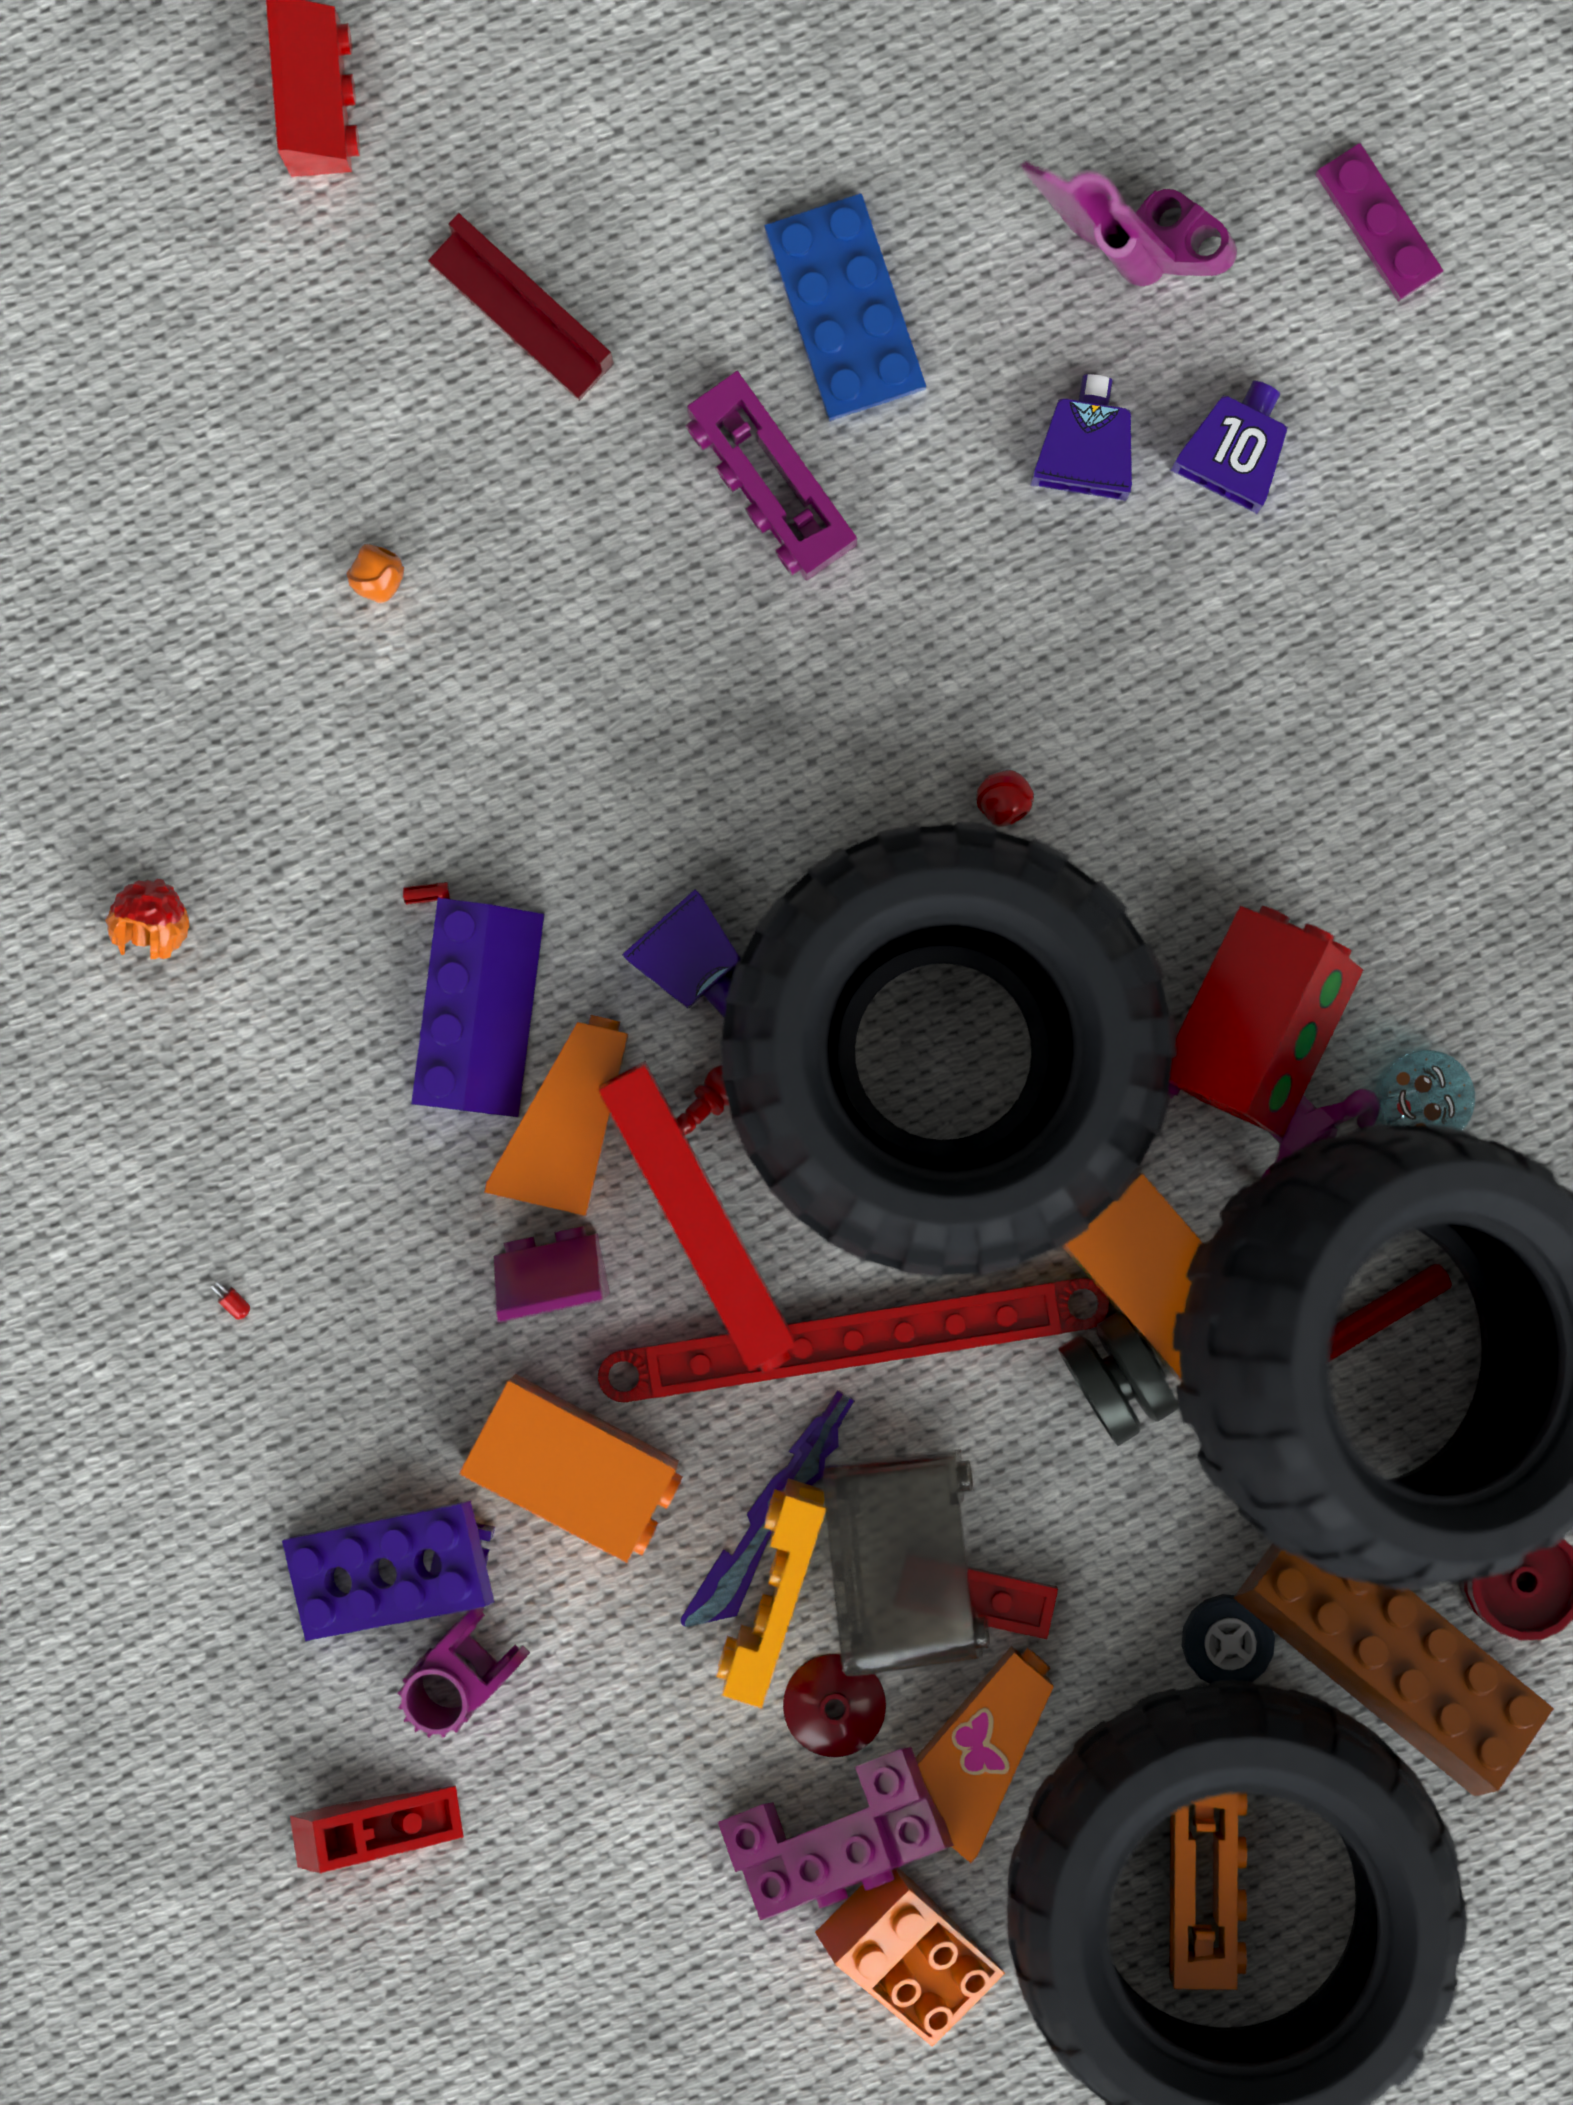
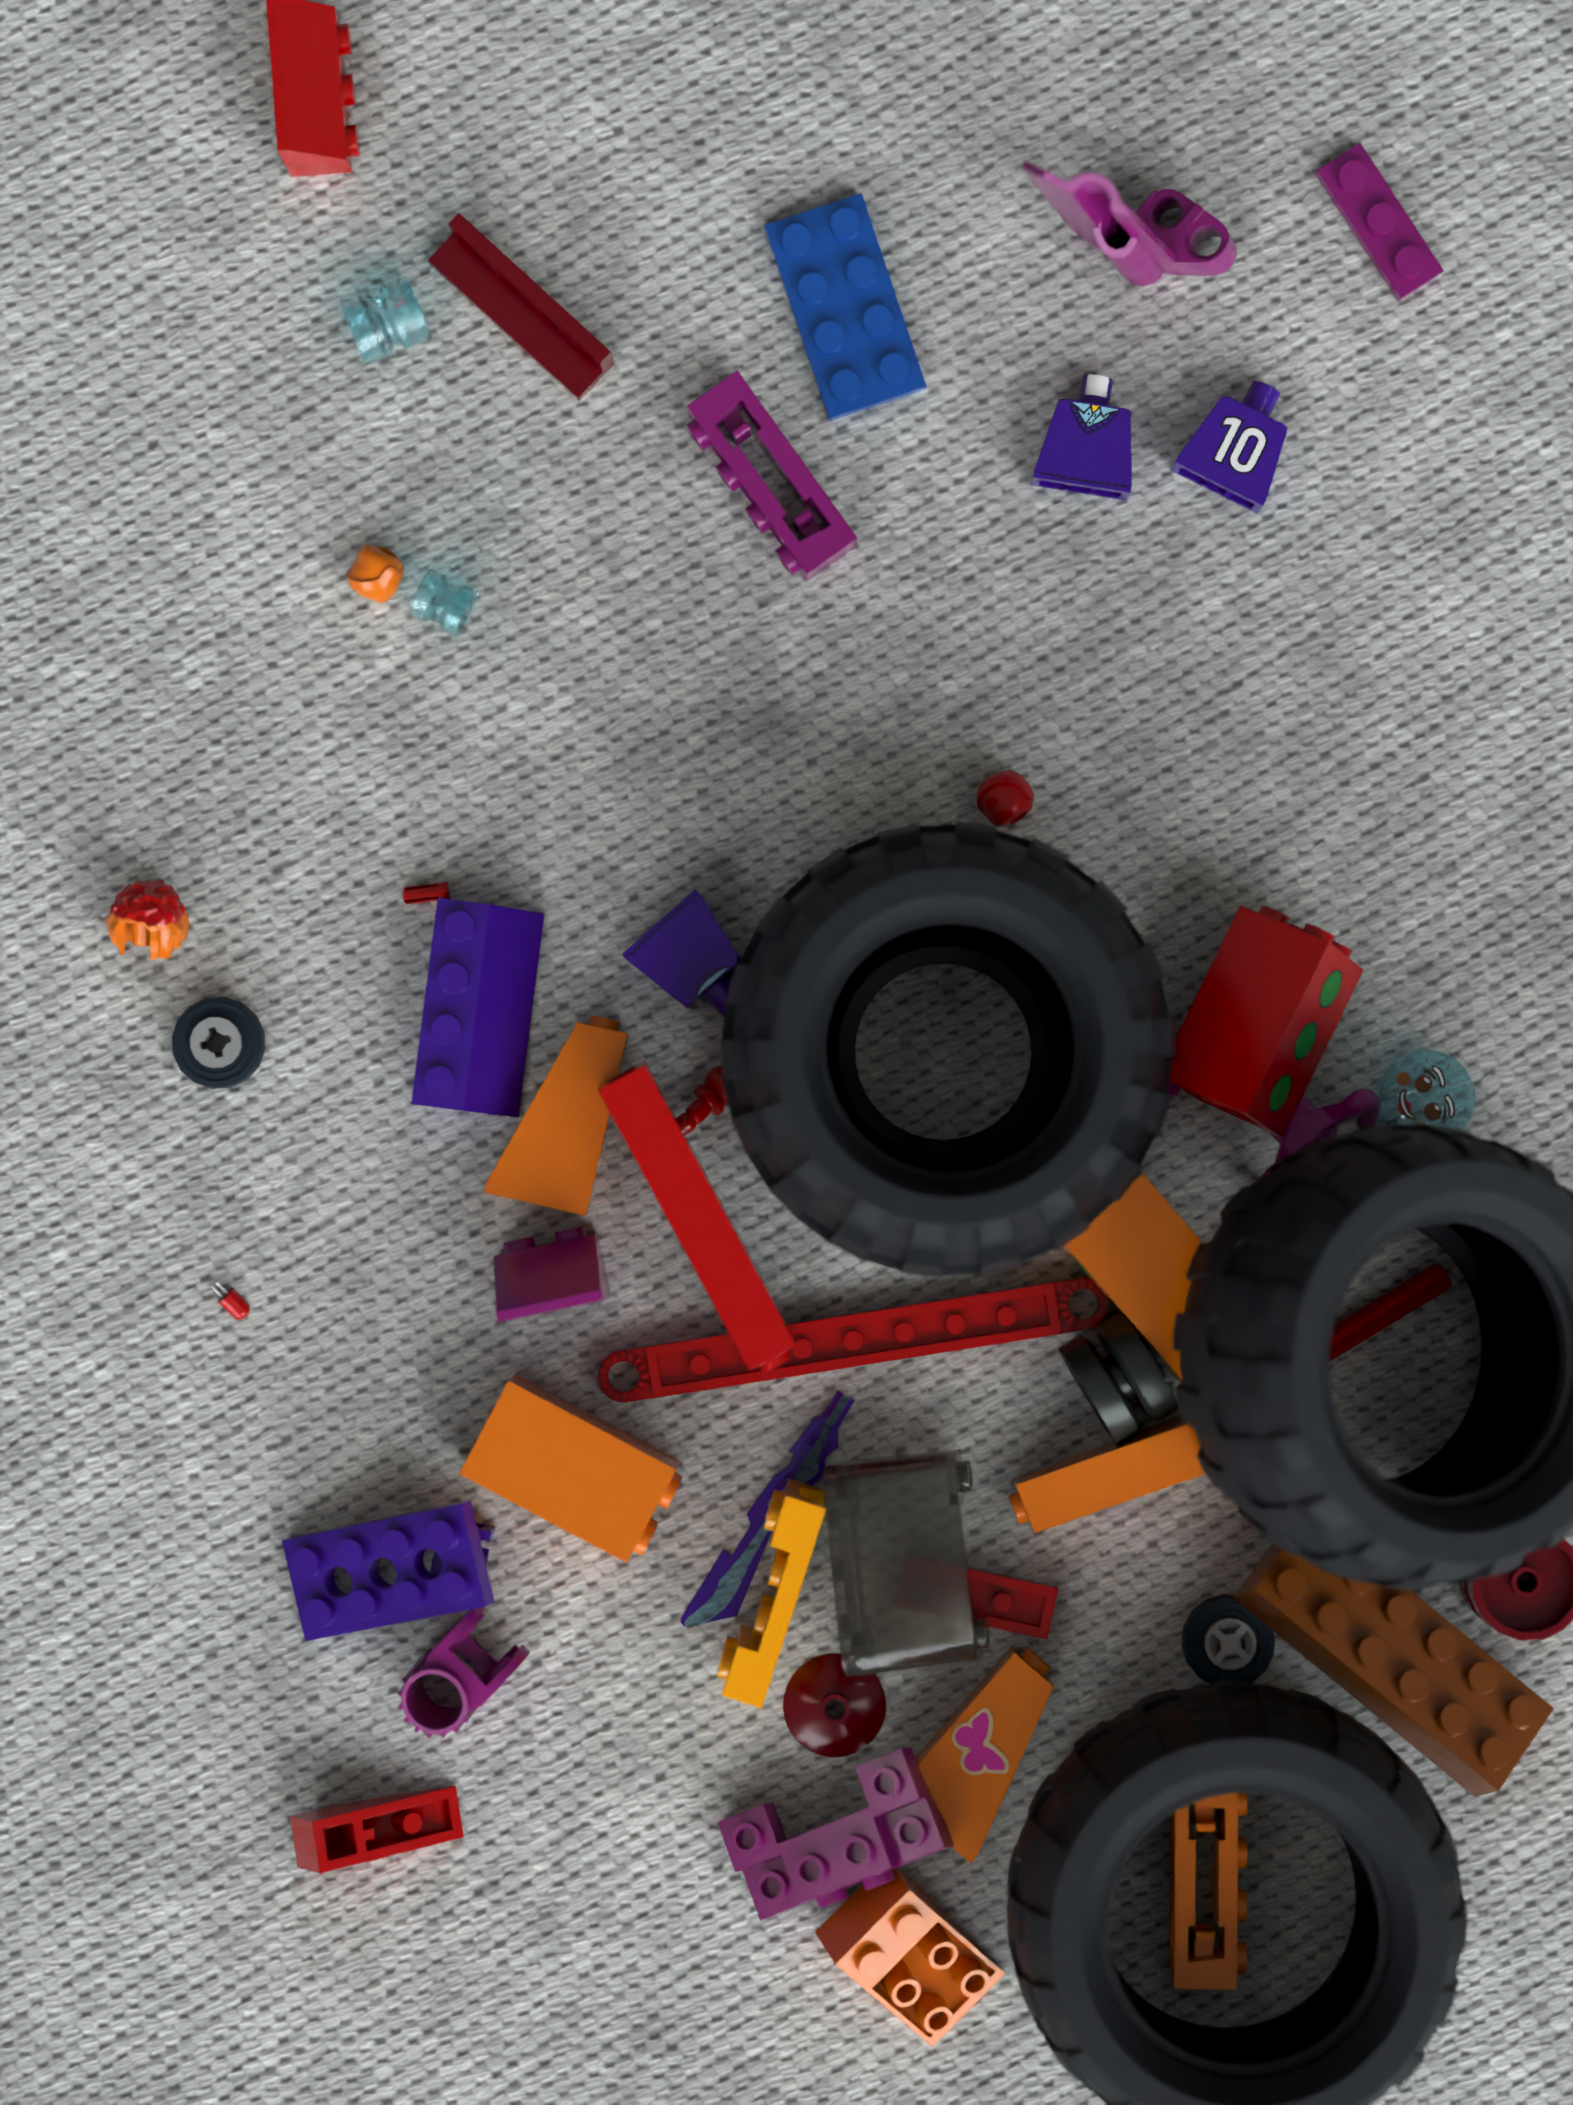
none -> black wheel [172,997,265,1089]
none -> clear light blue wheel [340,276,432,366]
none -> clear light blue wheel [409,569,478,637]
none -> orange slope [1008,1415,1206,1533]

